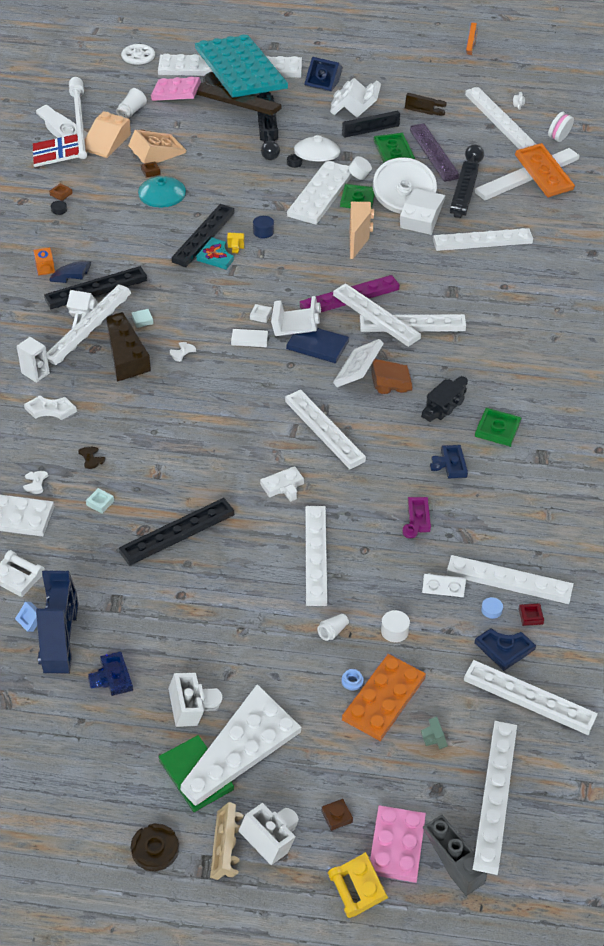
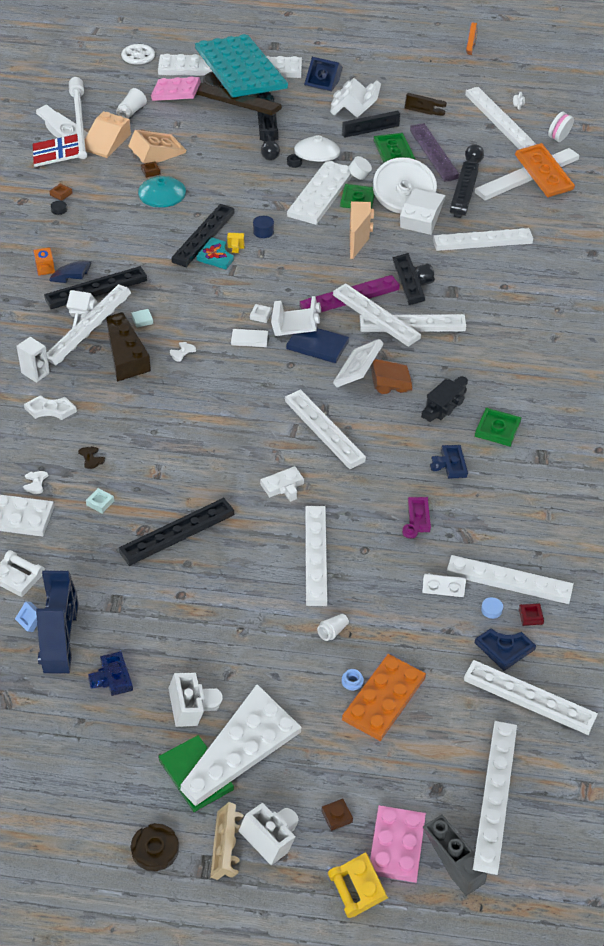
white piece [381,610,410,642] -> none
sand green tile [421,717,448,749] -> none
none -> black plate [392,253,435,305]

